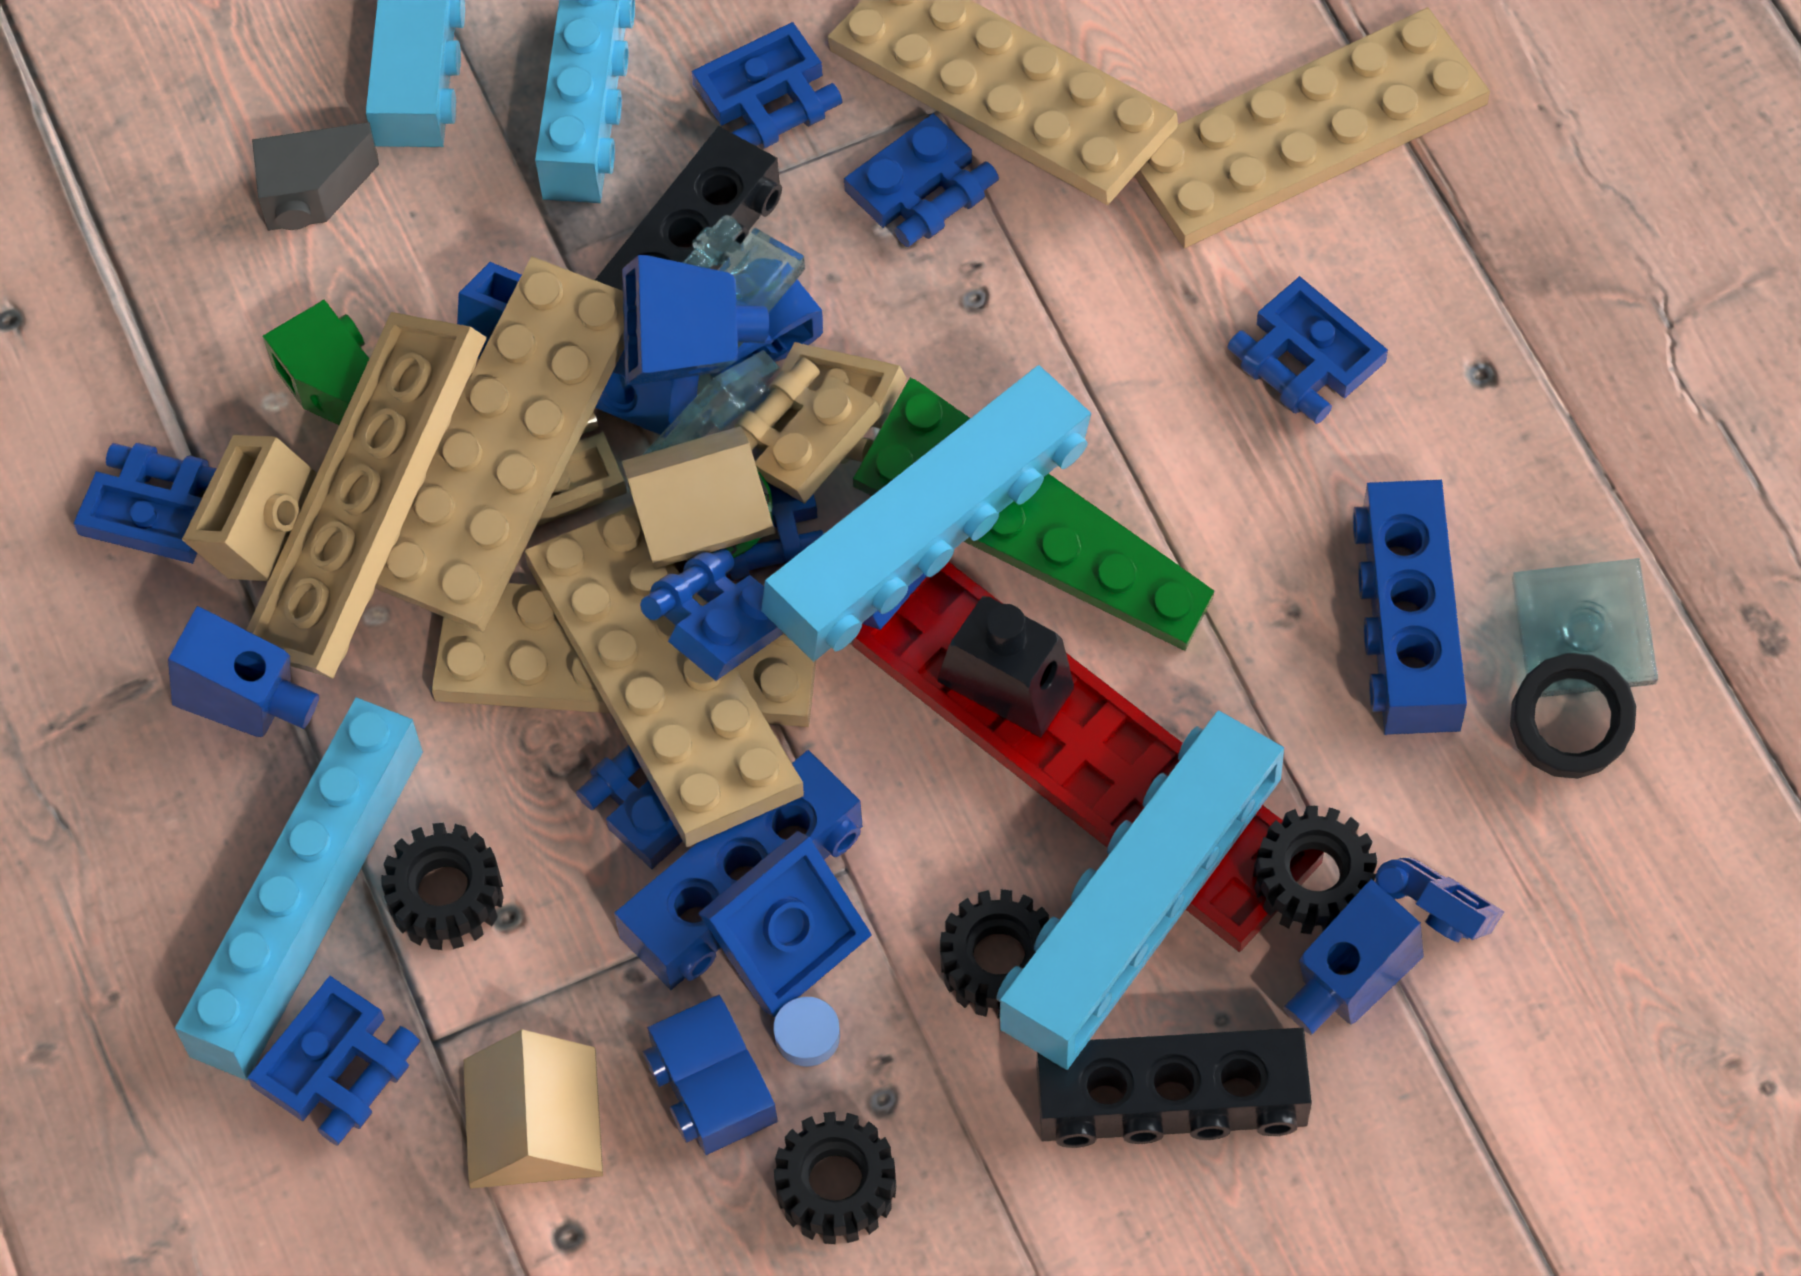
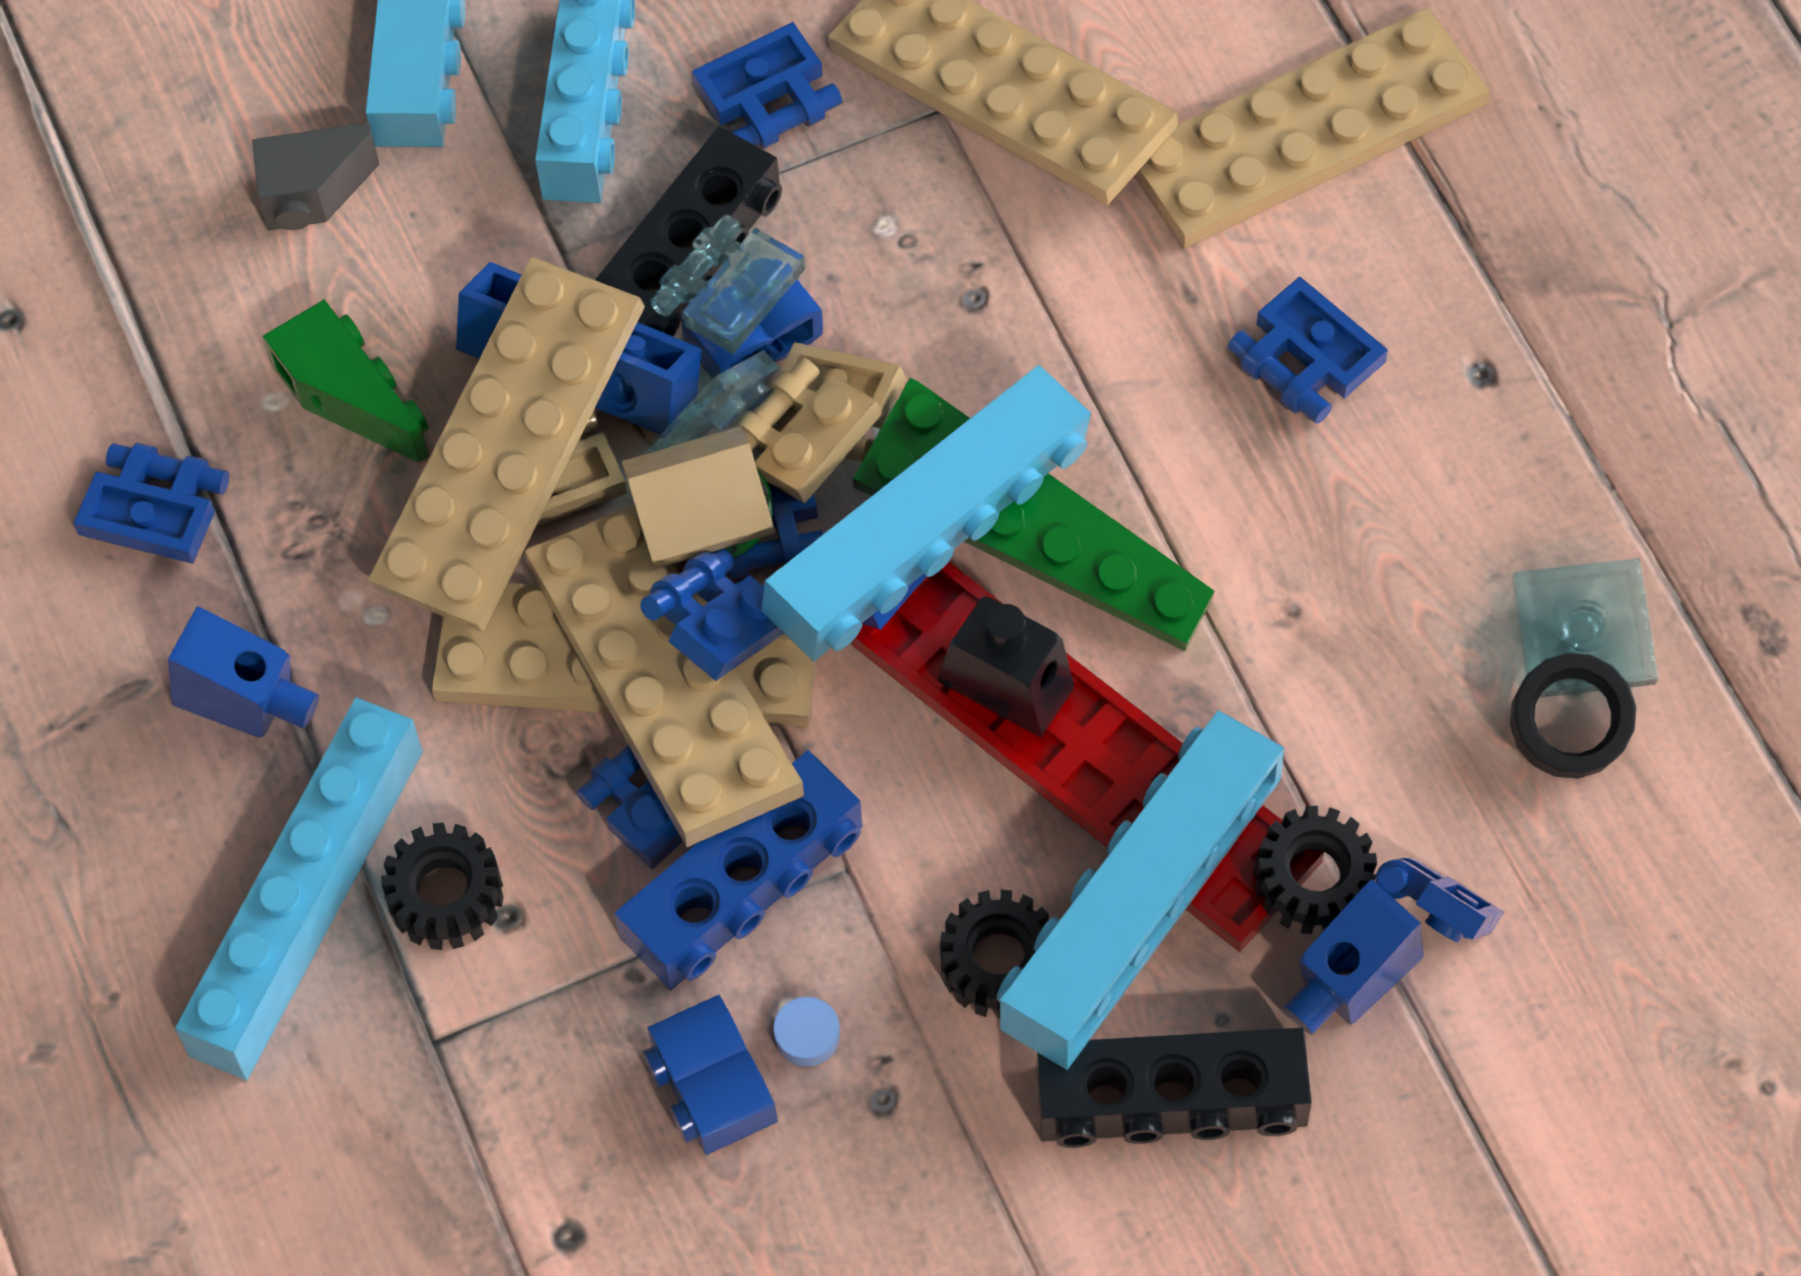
tan brick [182,435,317,582] -> none
tan plate [246,312,487,678] -> none
blue plate [247,976,420,1146] -> none
tan slope [463,1029,603,1189] -> none
blue torso [622,255,769,385] -> none
blue plate [698,831,872,1017] -> none
black tyre [774,1112,897,1244] -> none
blue plate [844,113,999,247] -> none
blue brick [1353,479,1467,735] -> none

